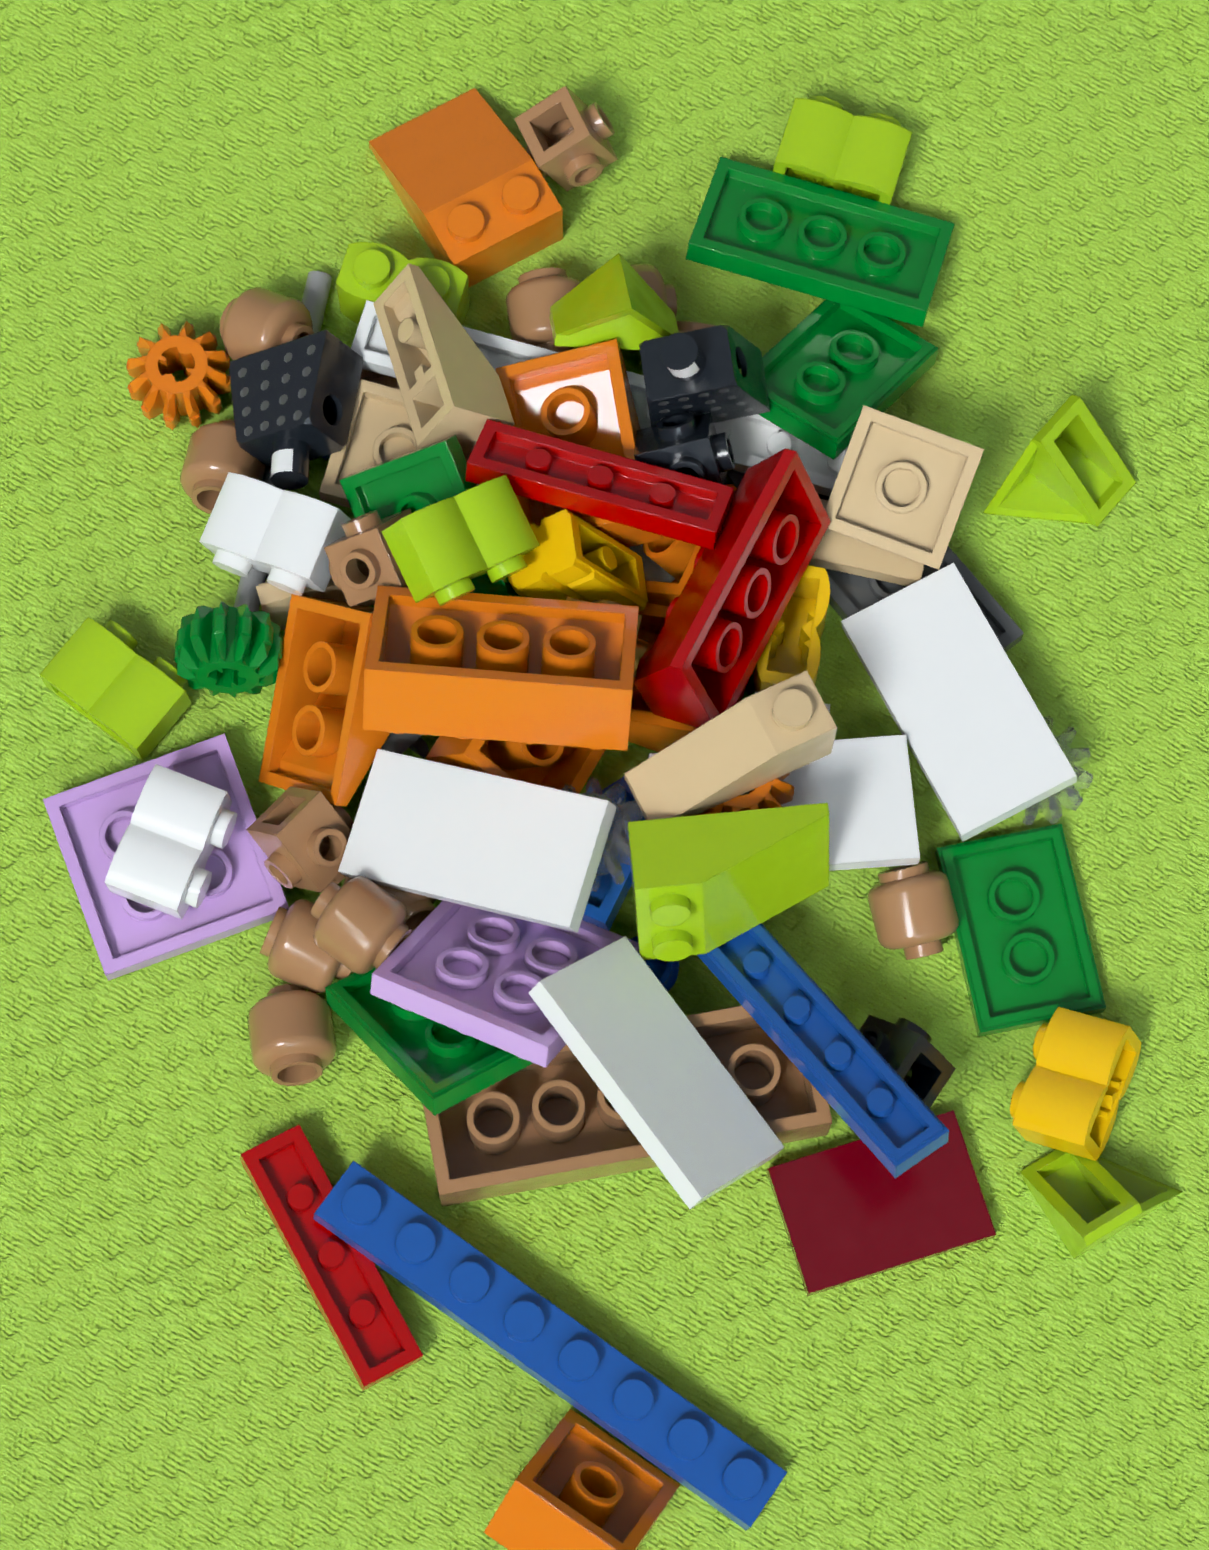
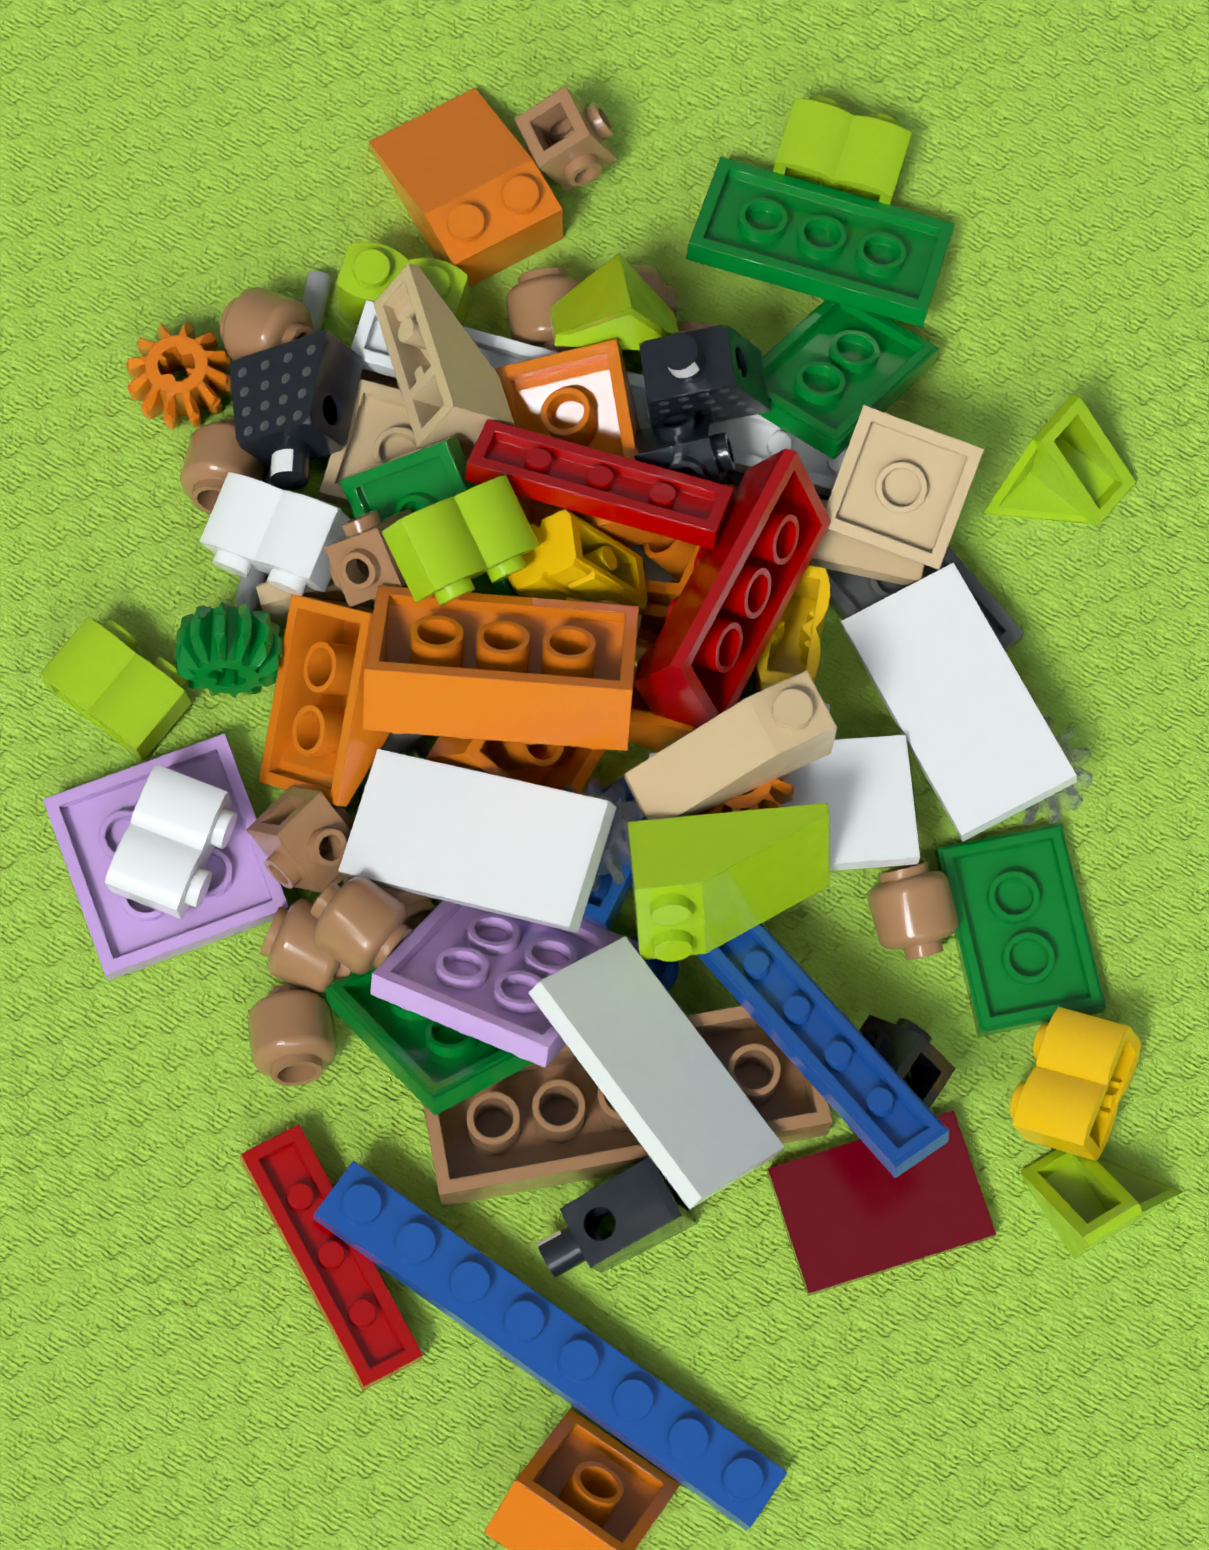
none -> black torso [537,1157,697,1278]

